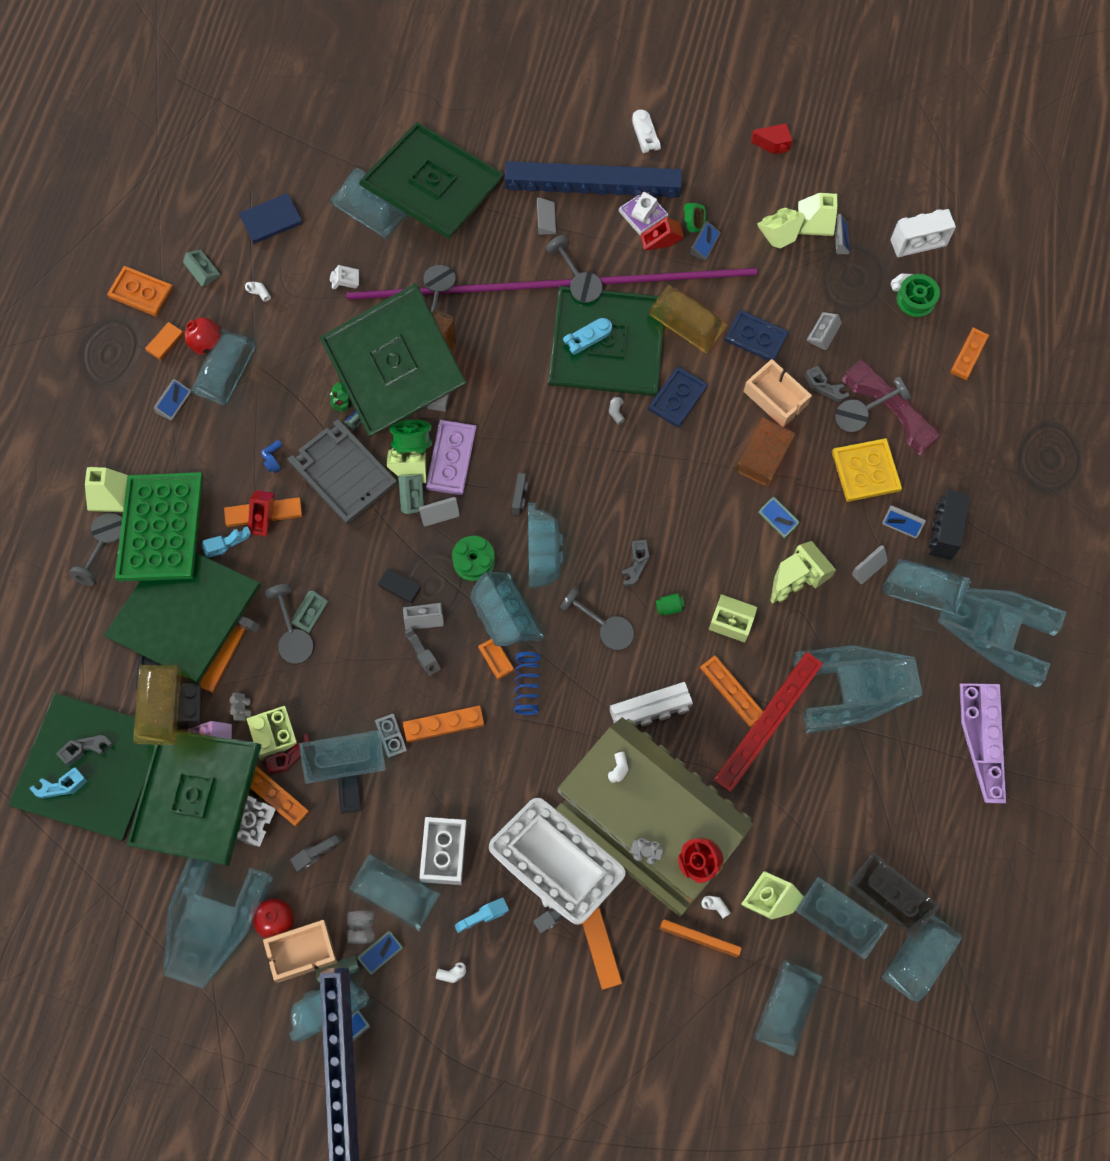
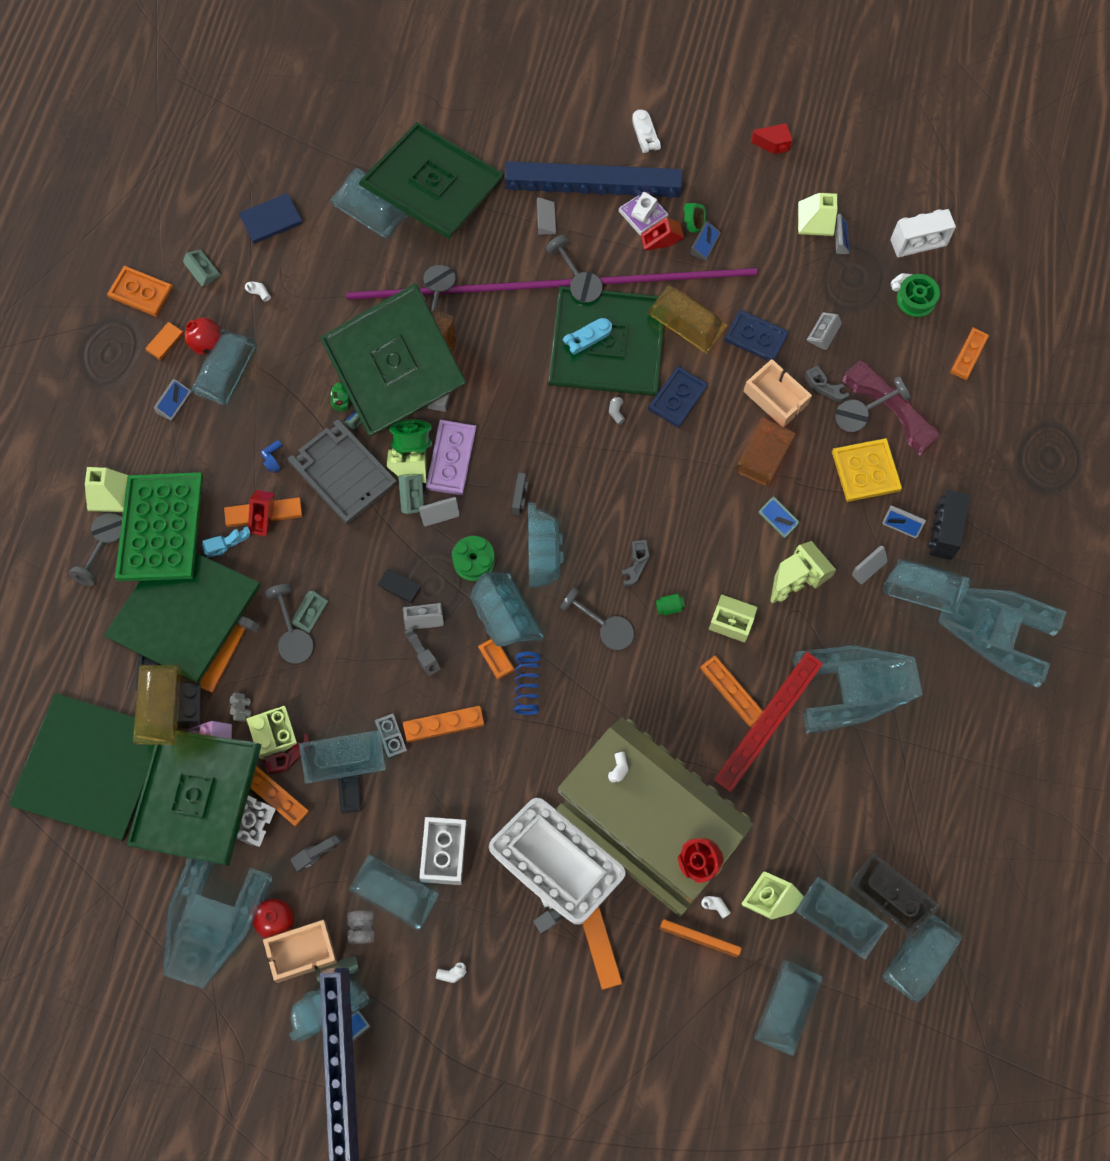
medium azure piece [30,767,87,799] -> none
dark grey piece [56,735,113,767] -> none
white bracket [330,265,359,289] -> none
slope [357,931,403,975] -> none
medium azure piece [455,898,509,933] -> none
white brick [609,682,693,726] -> none
light grey piece [630,838,663,864] -> none
yellowish green slope [757,208,805,248] -> none
lavender wedge [960,684,1006,803] -> none

